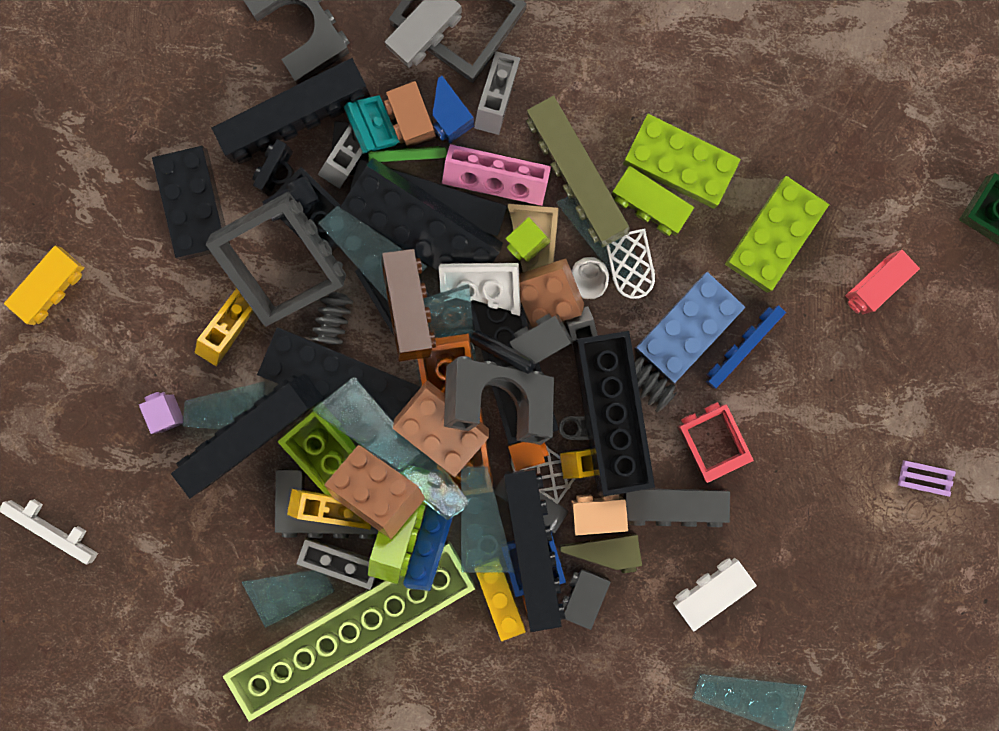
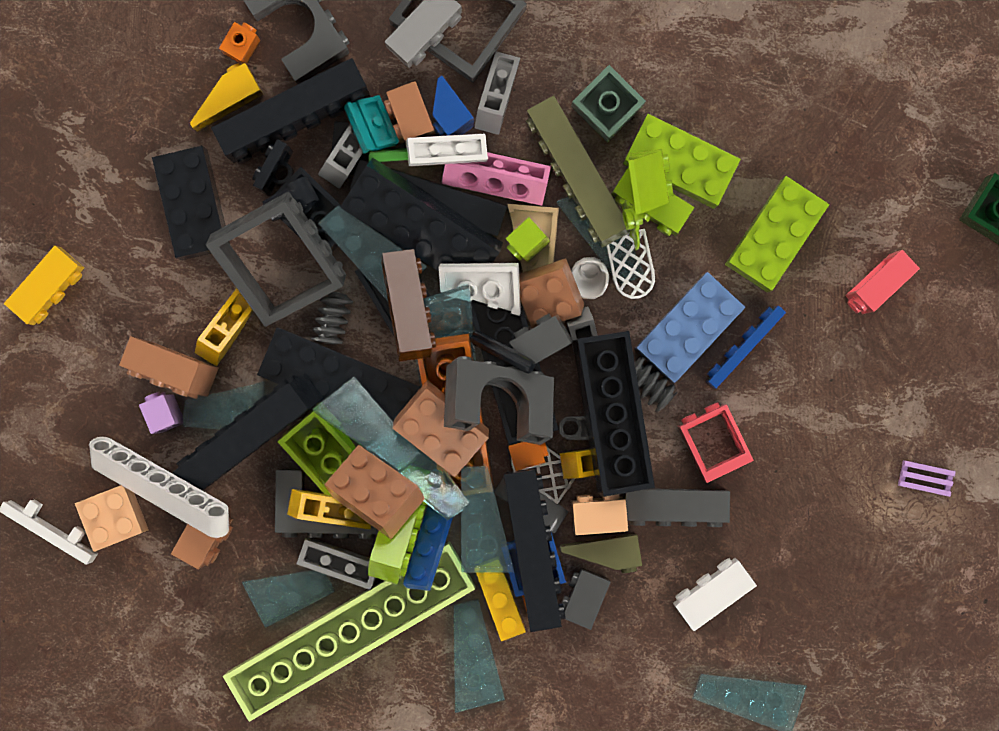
none -> light nougat brick [75,485,149,552]
none -> white beam [89,437,229,538]
none -> nougat brick [119,336,219,399]
none -> nougat brick [171,517,233,569]
none -> yellow slope [190,63,264,132]
none -> orange brick [219,22,260,64]
none -> white plate [406,134,488,166]
none -> clear light blue wing [454,599,505,713]
none -> sand green brick [571,65,646,143]
none -> lime plate [622,200,643,250]
none -> lime slope [628,149,674,214]

